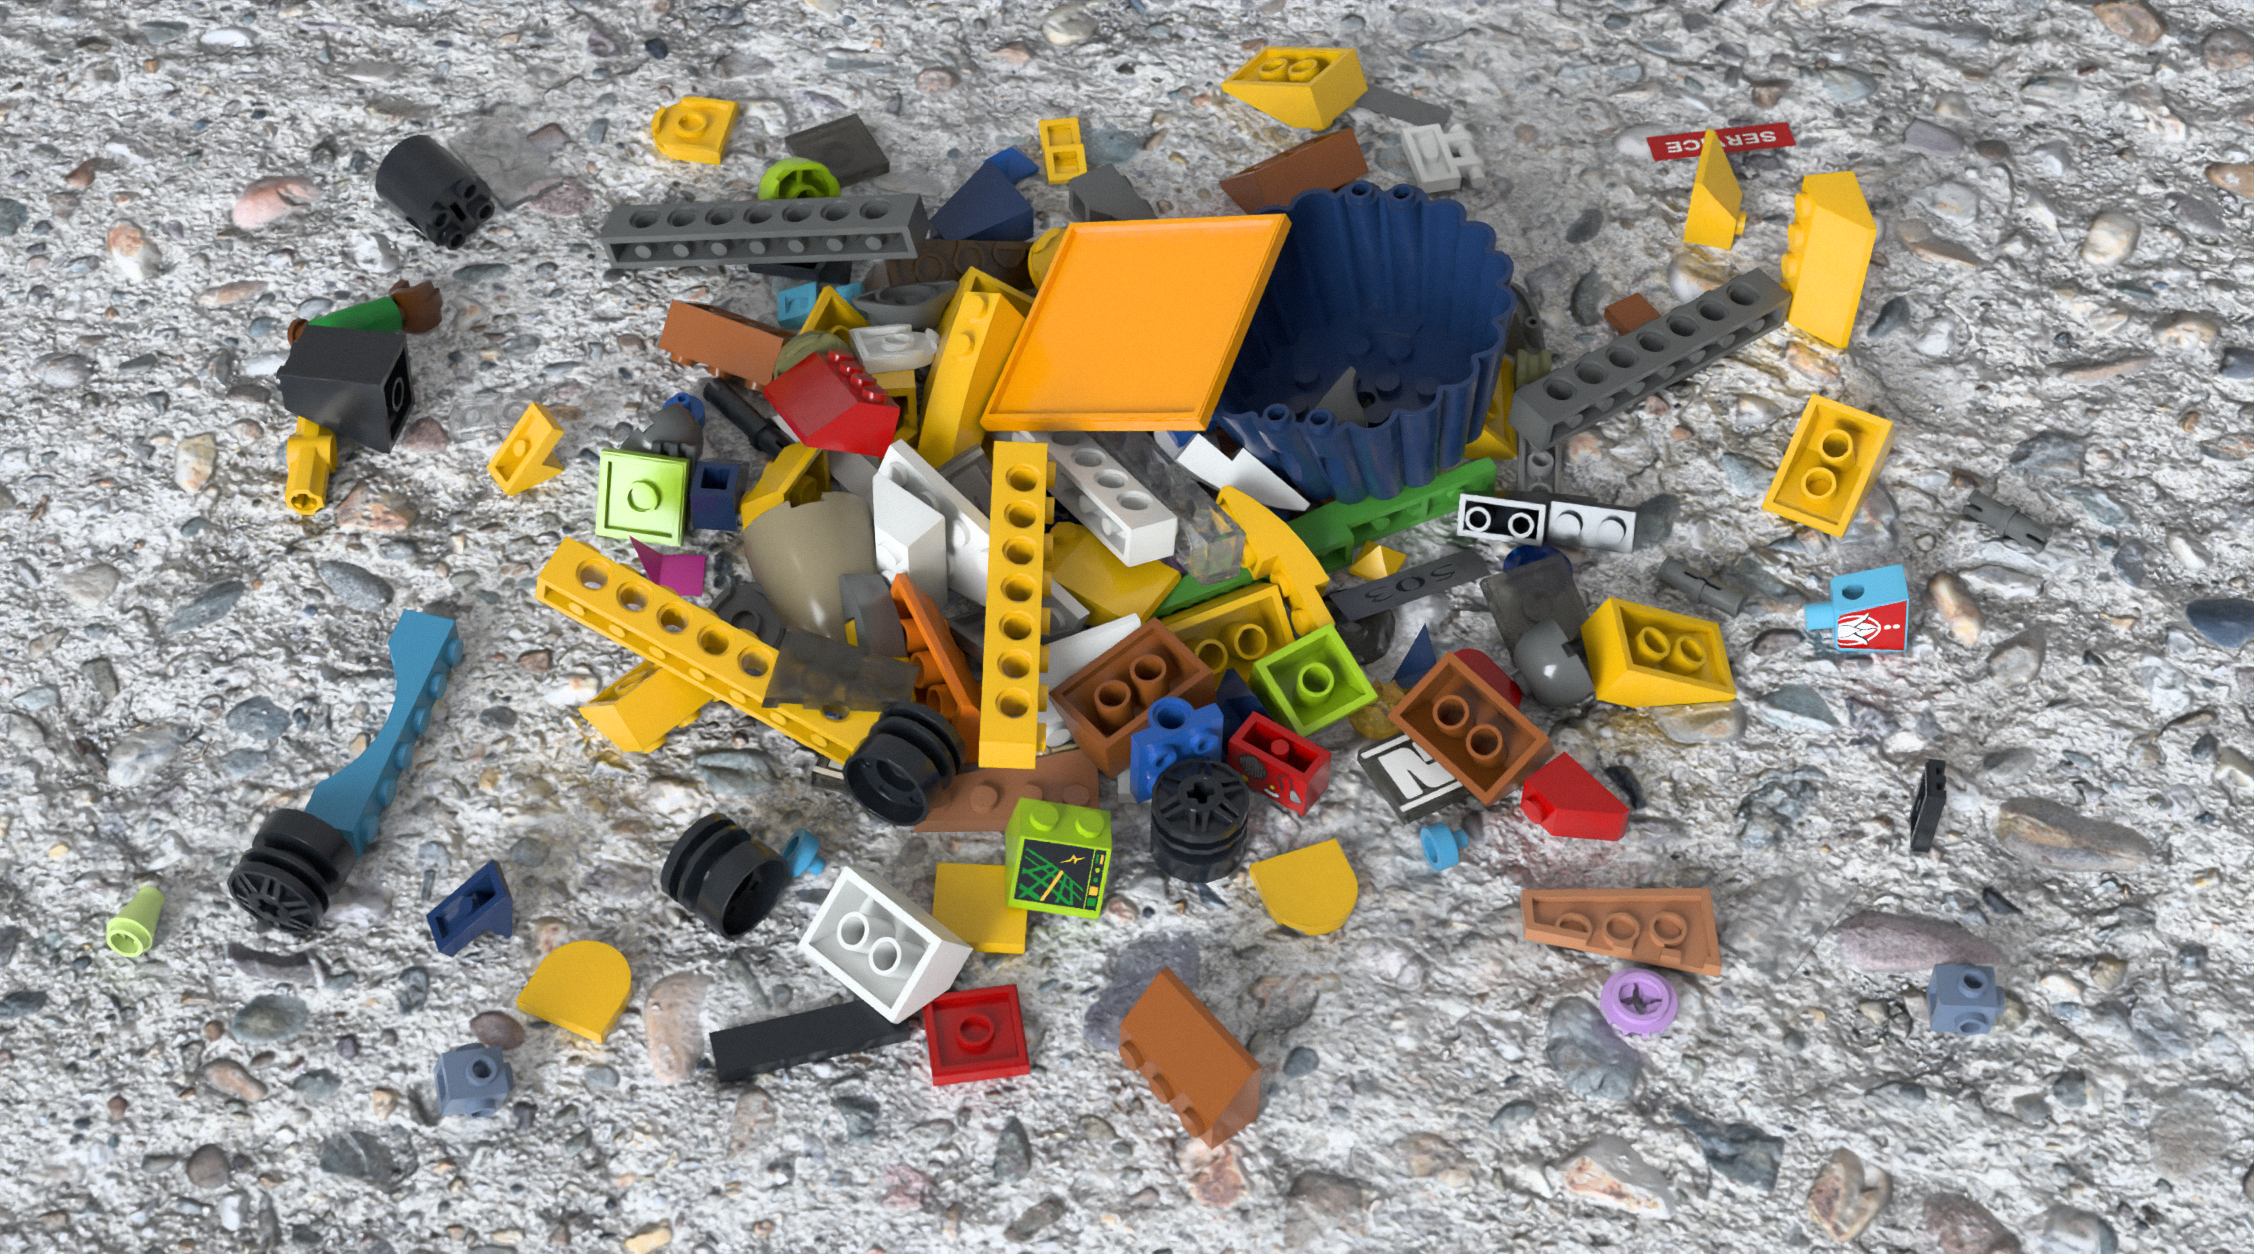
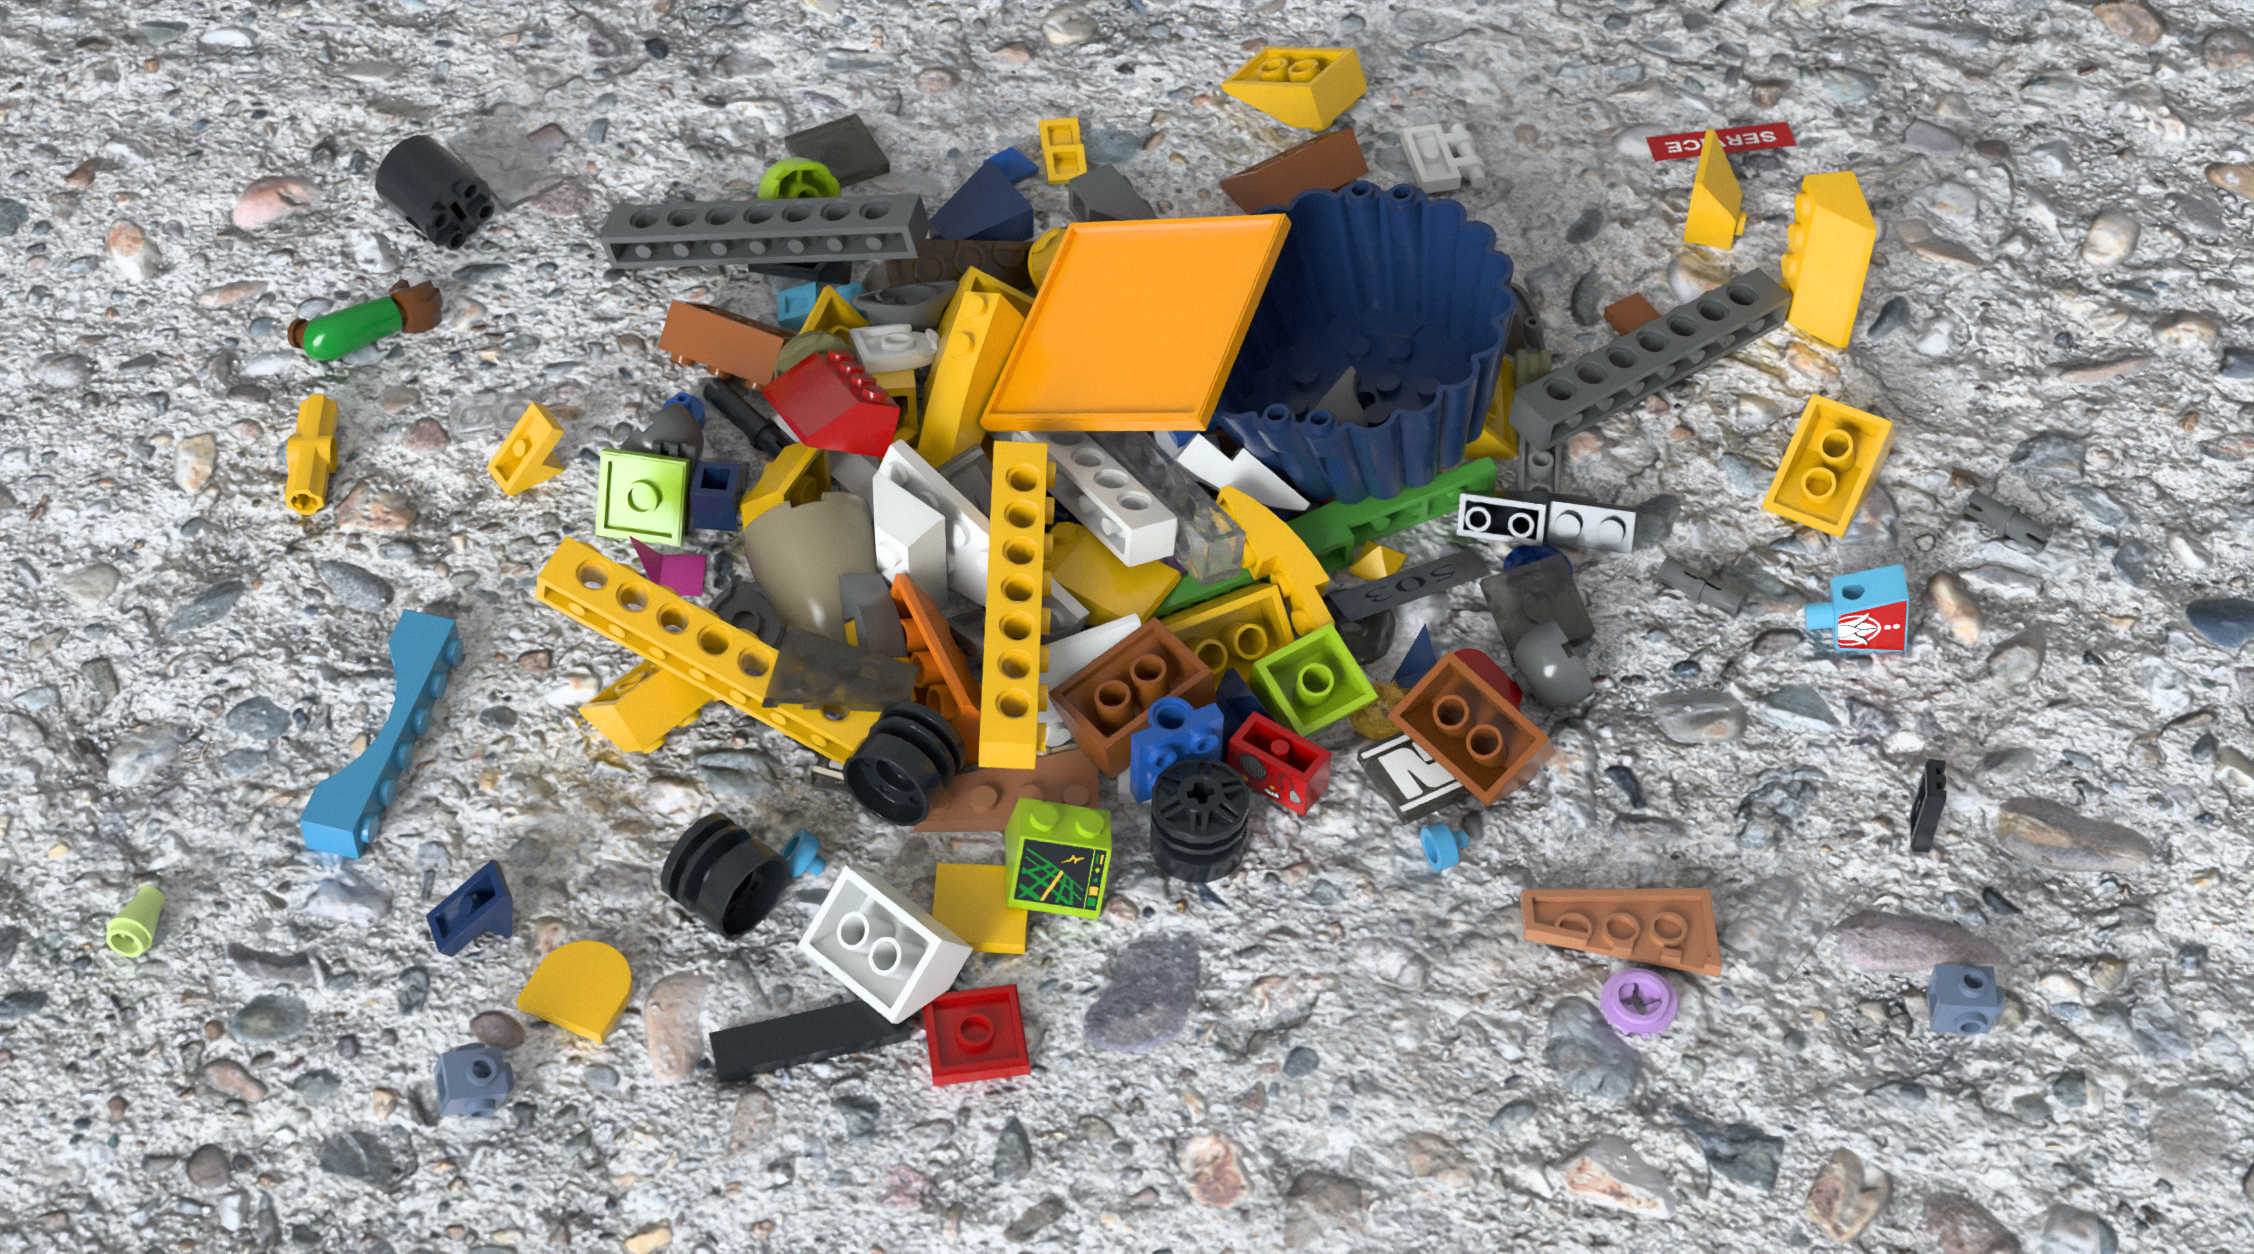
black wheel [227,808,357,935] -> none
black slope [276,324,416,454] -> none
yellow tile [651,96,740,166] -> none
dark orange slope [1118,966,1262,1150] -> none
yellow tile [1249,838,1358,936] -> none
flat silver sticker [1355,83,1453,129] -> none
red slope [1520,752,1630,841] -> none
yellow slope [1580,597,1737,708] -> none

